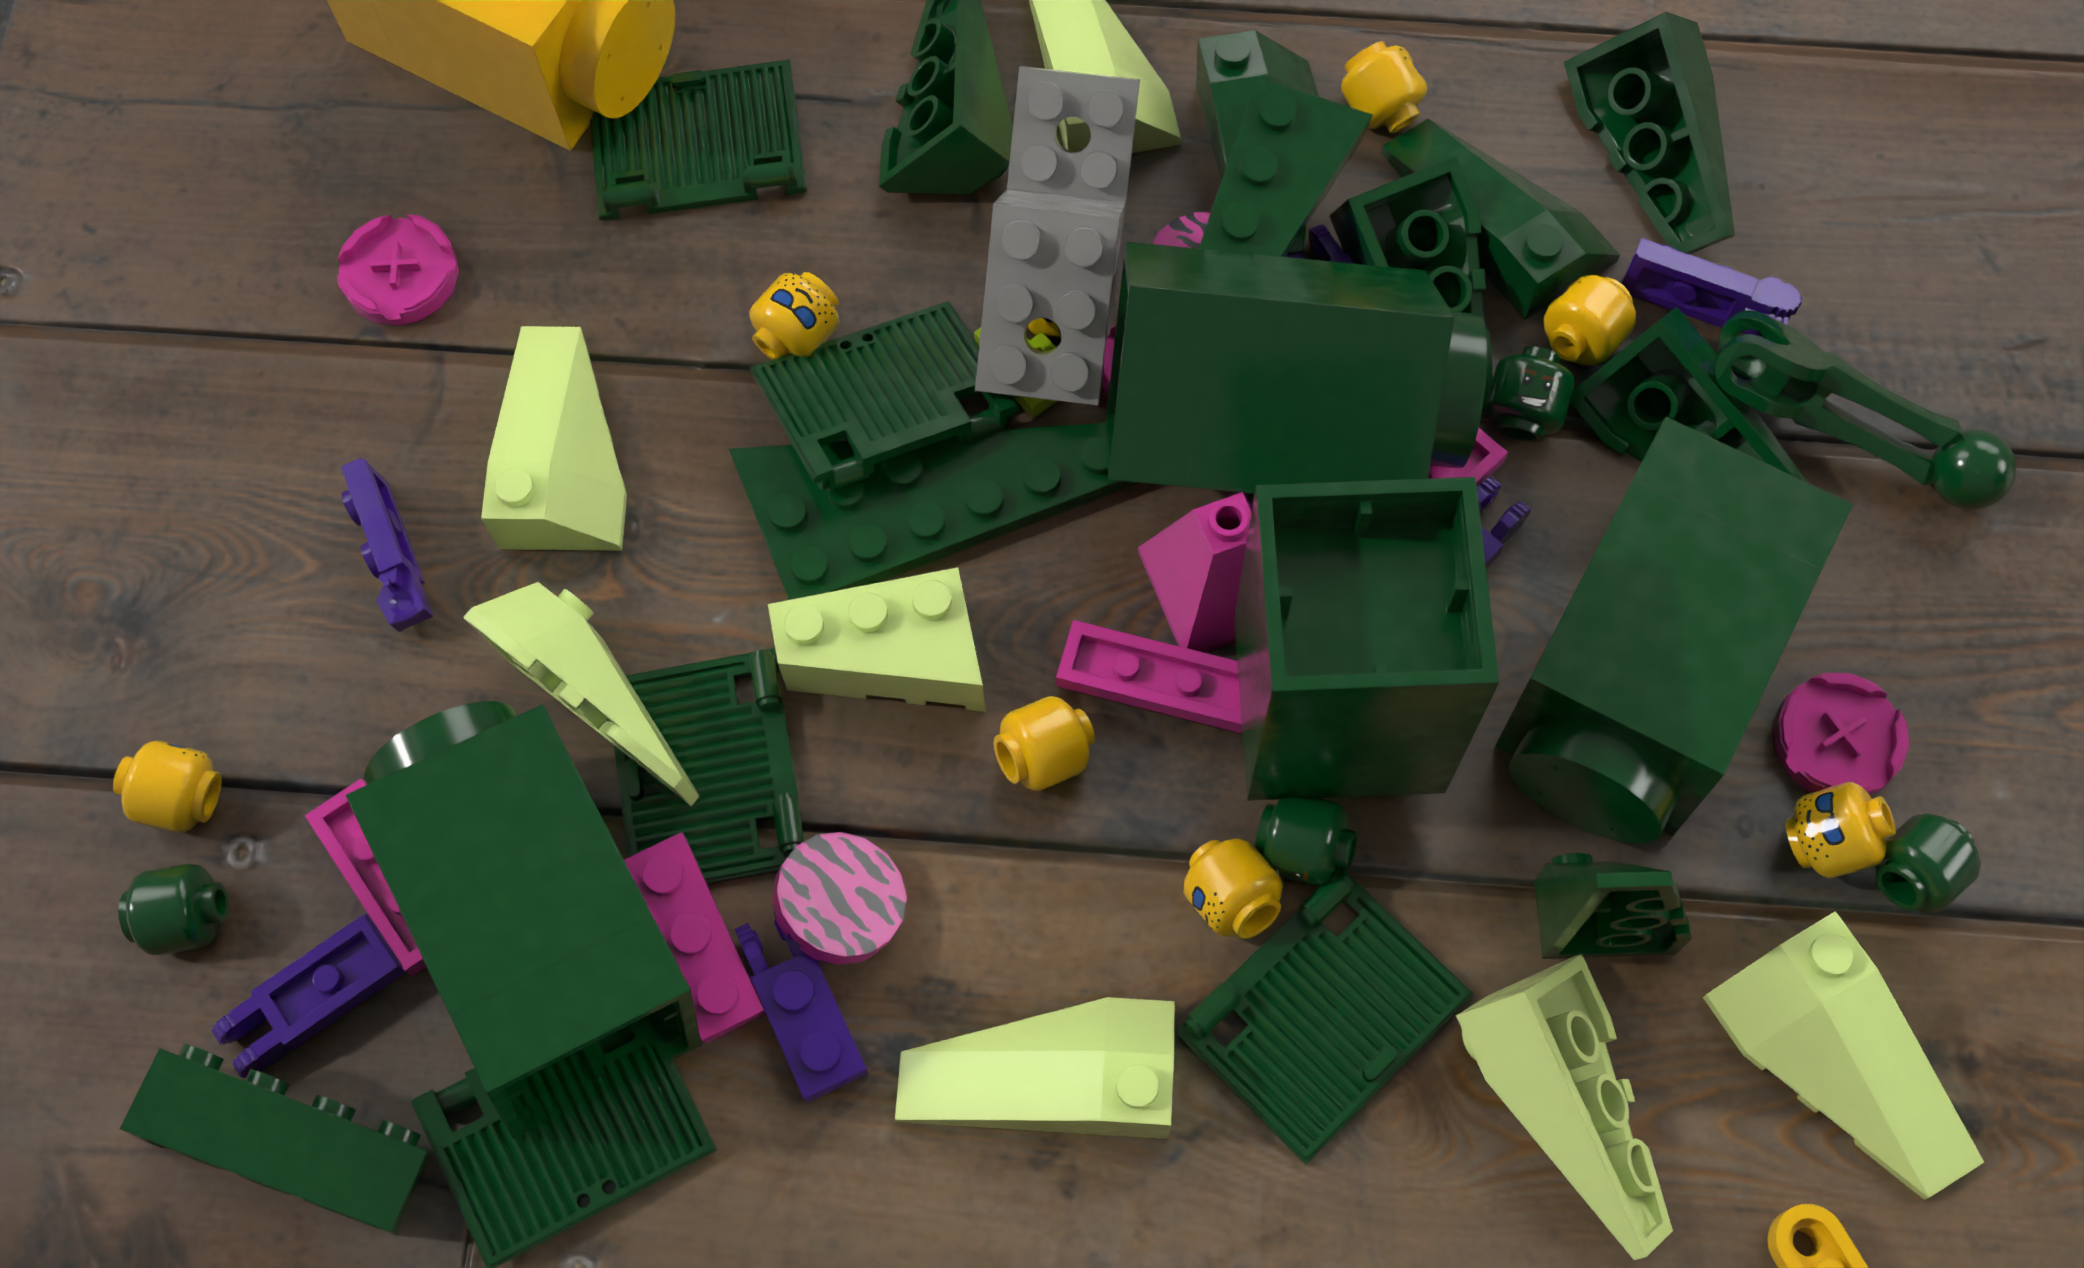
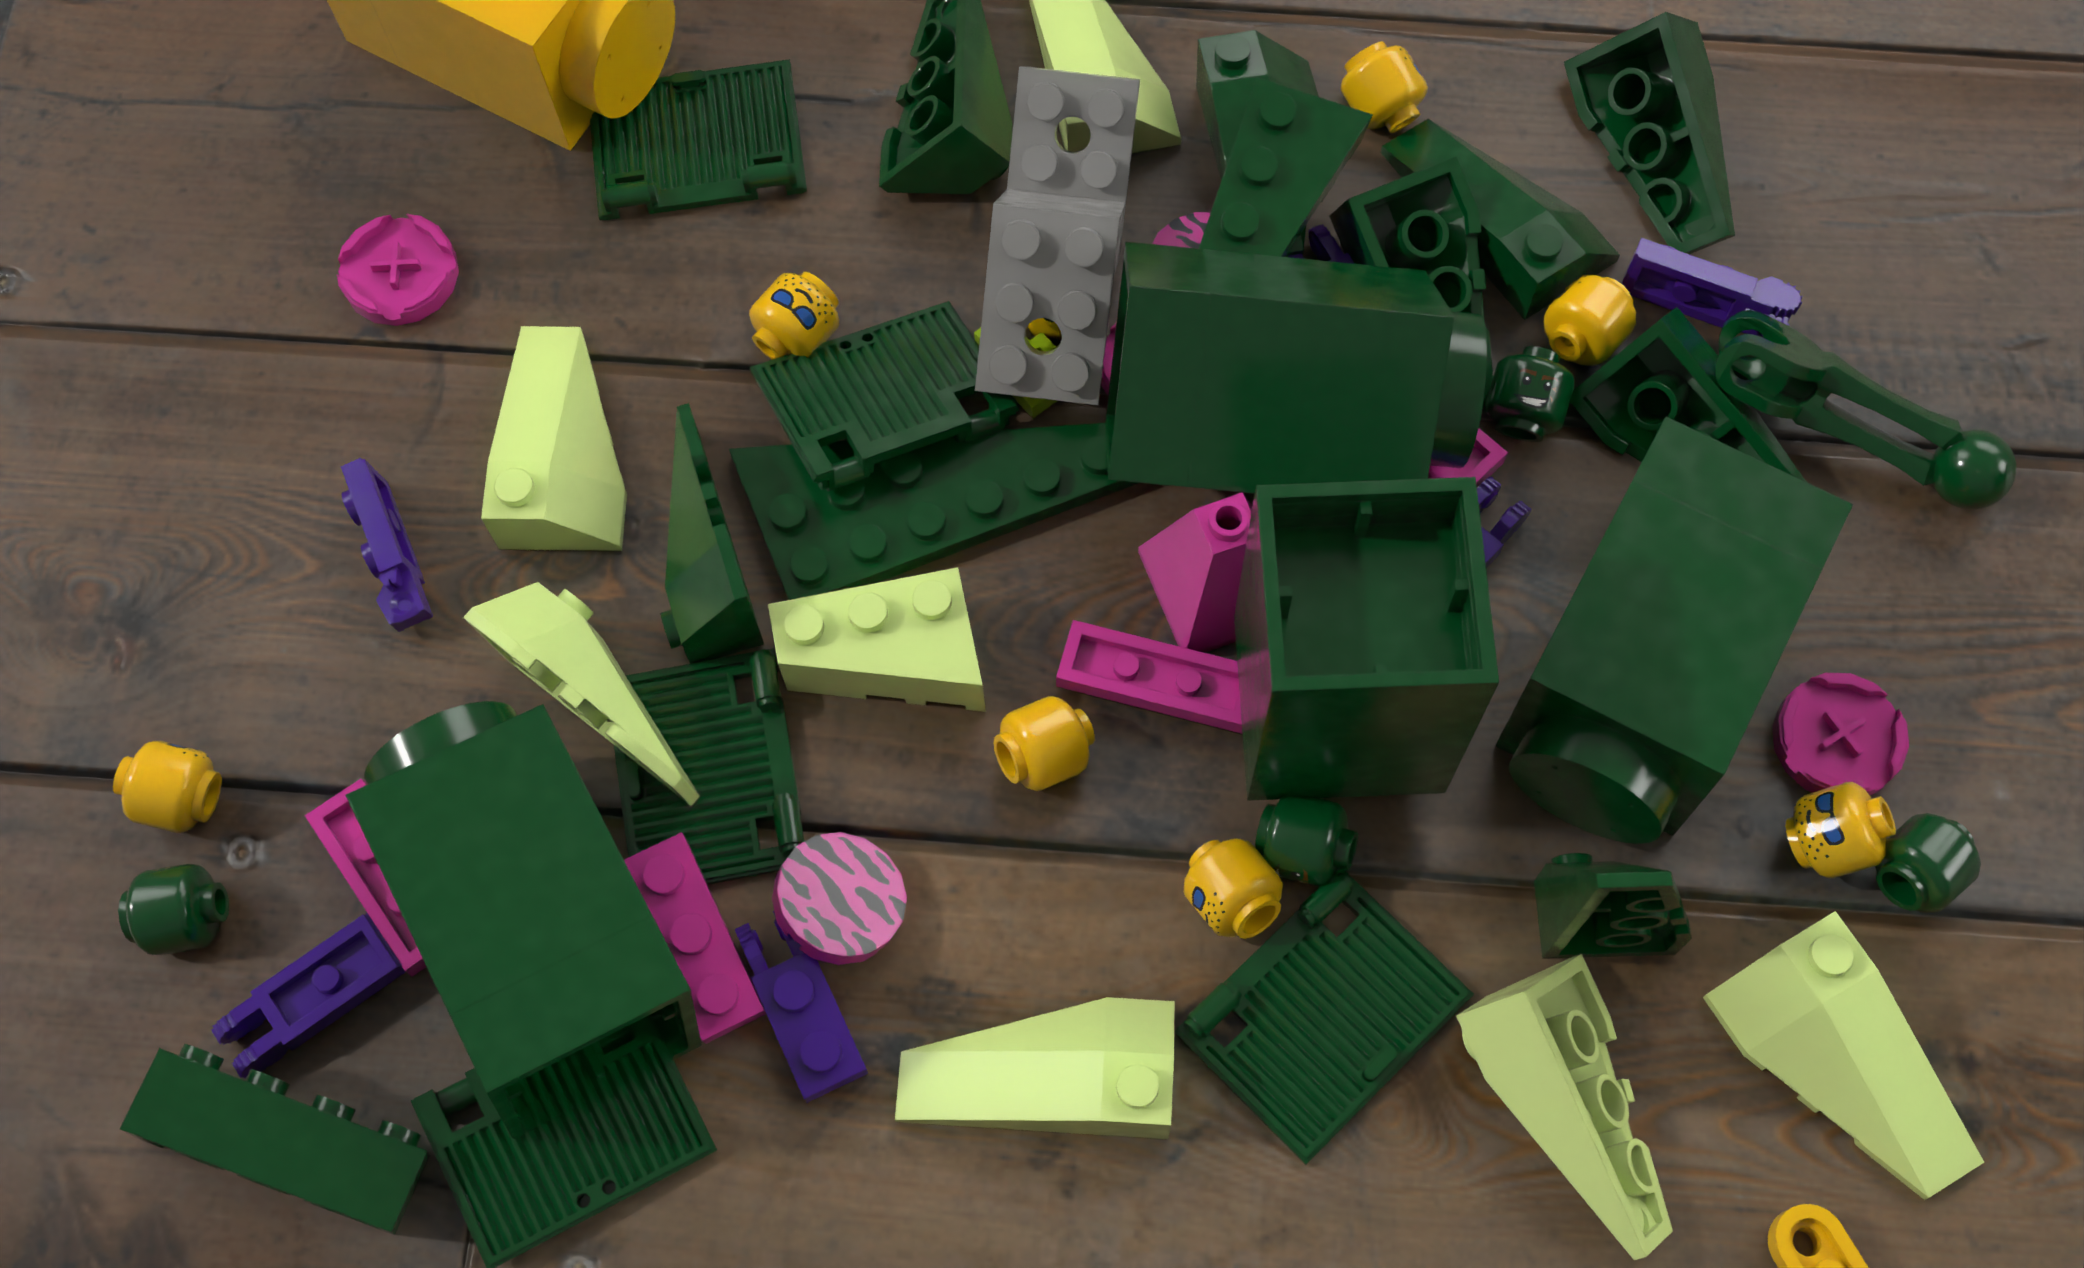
none -> dark green wedge [660,403,764,663]

